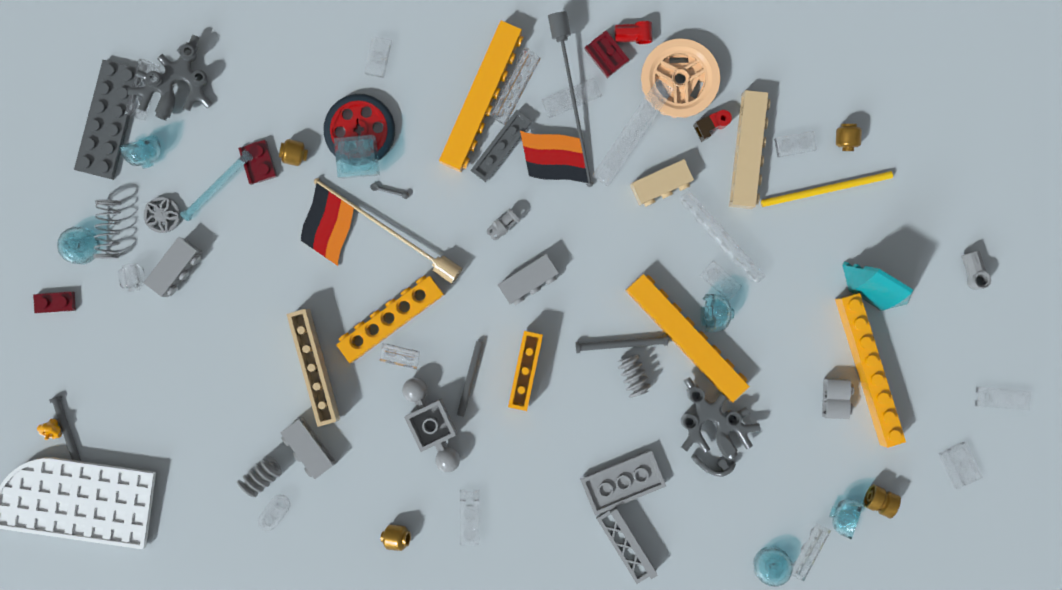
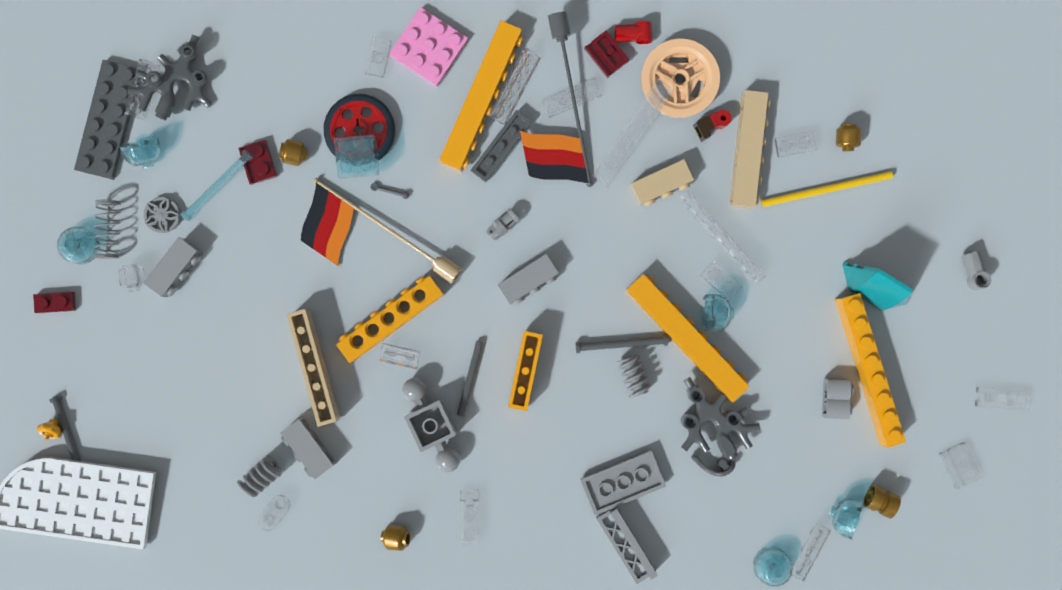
none -> bright pink plate [389,7,468,87]

